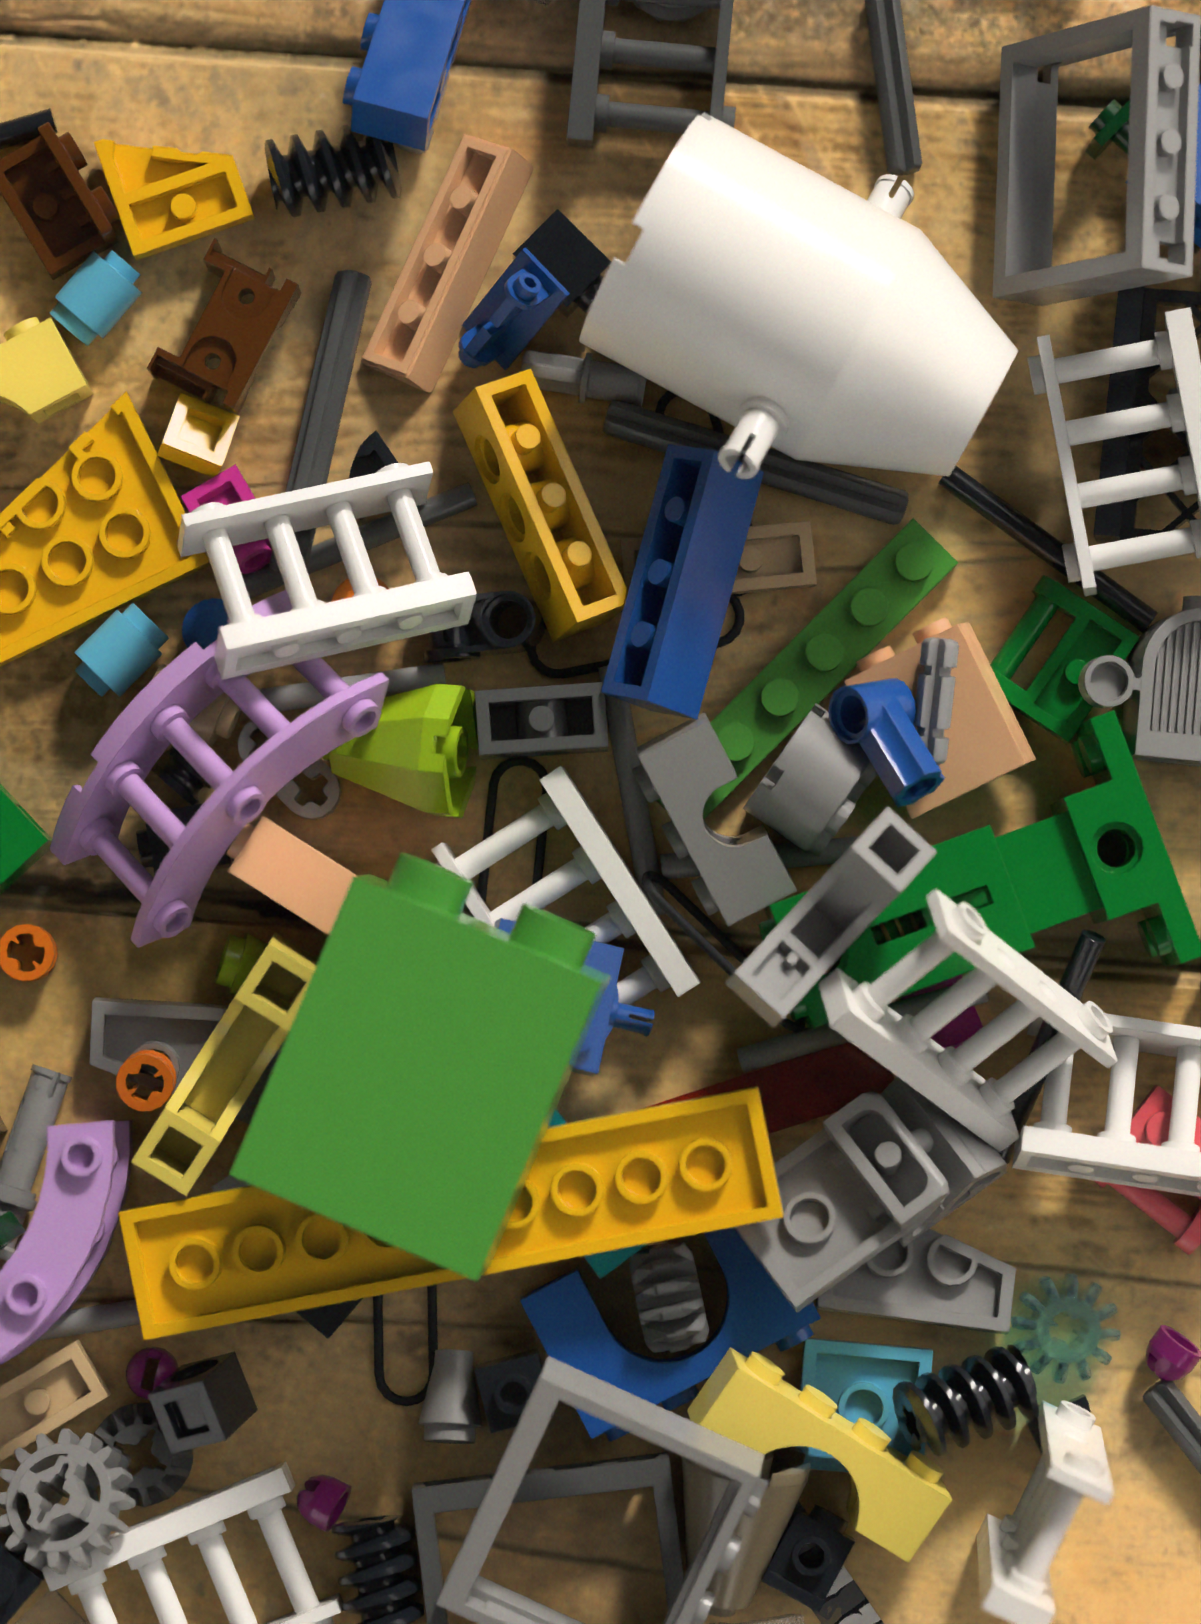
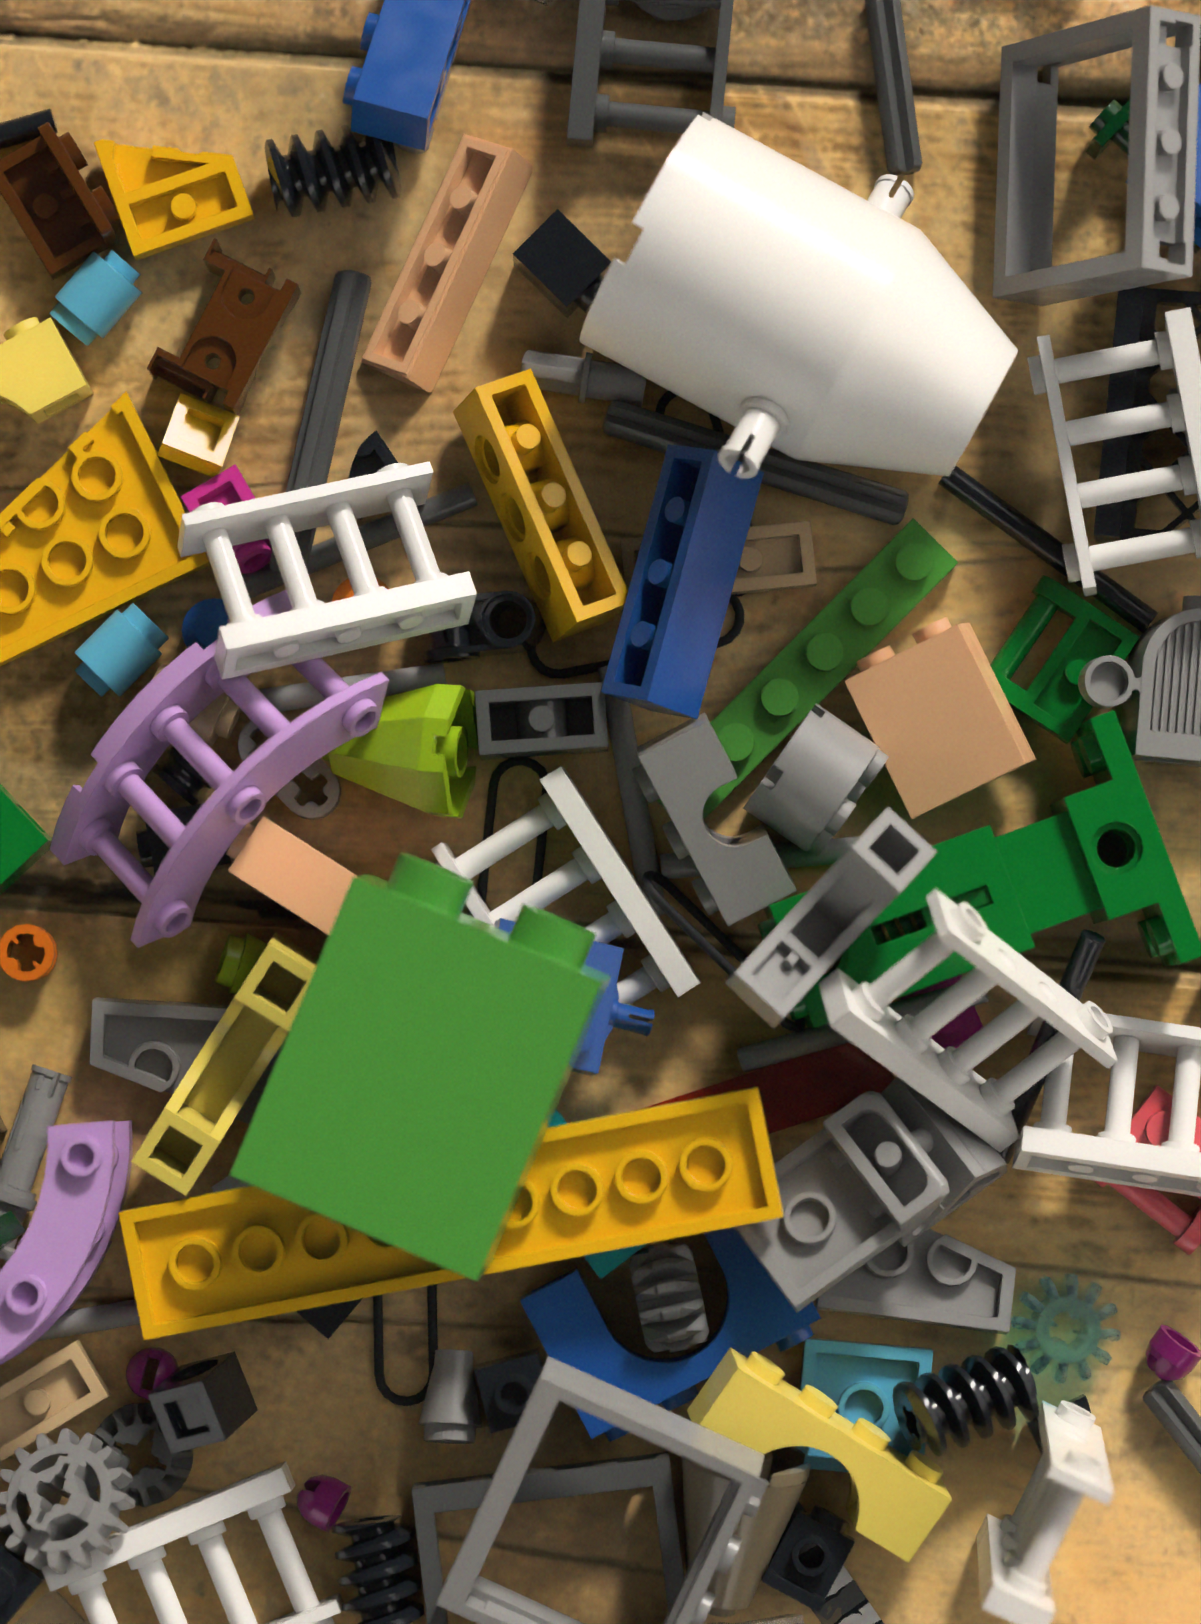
orange bush [116,1050,177,1111] -> none
blue hinge [458,247,570,370] -> none
blue piece [828,678,945,807] -> none
light grey axle [913,637,959,765] -> none

